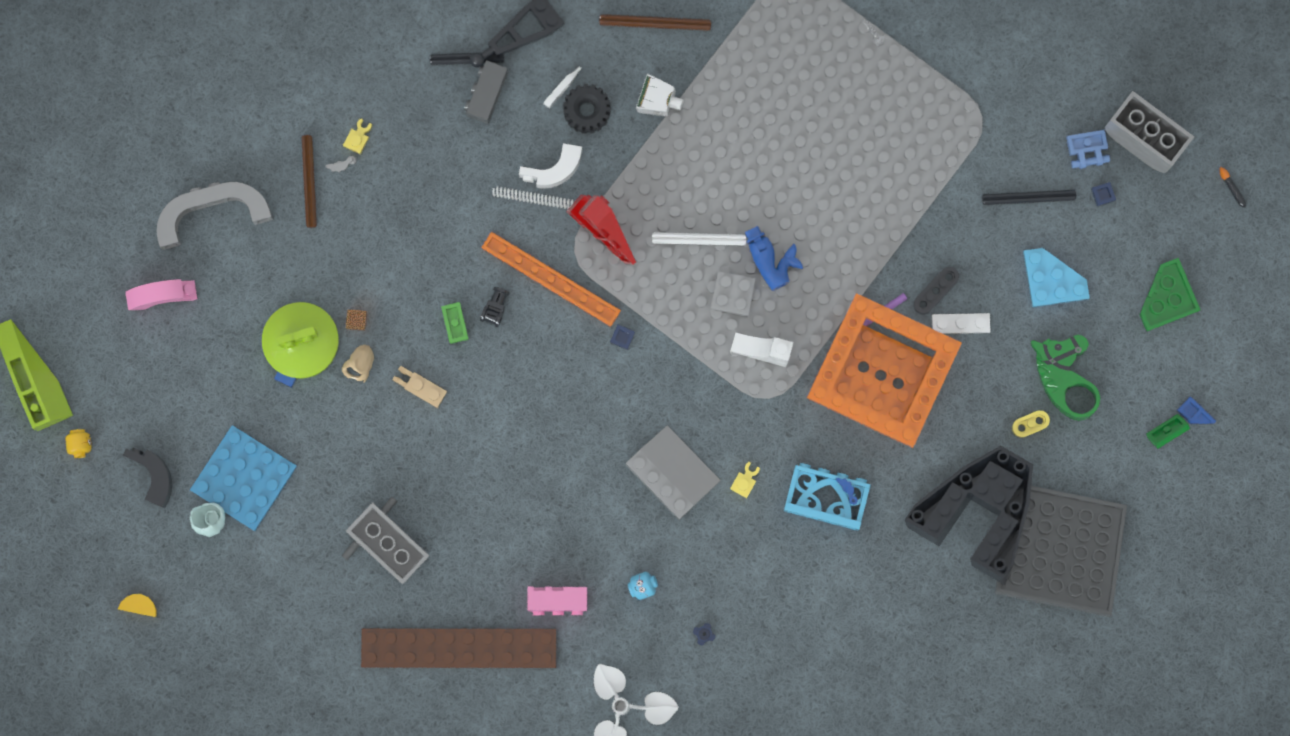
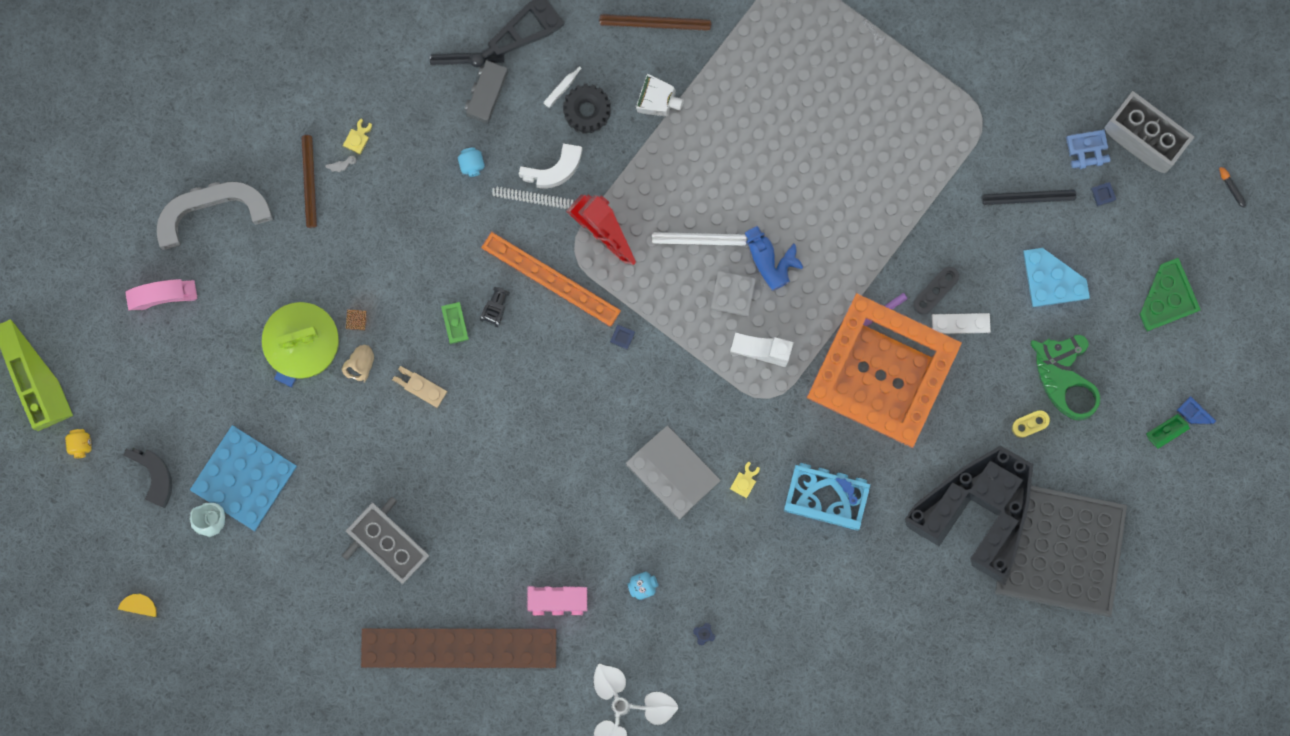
none -> medium azure head [458,147,485,177]

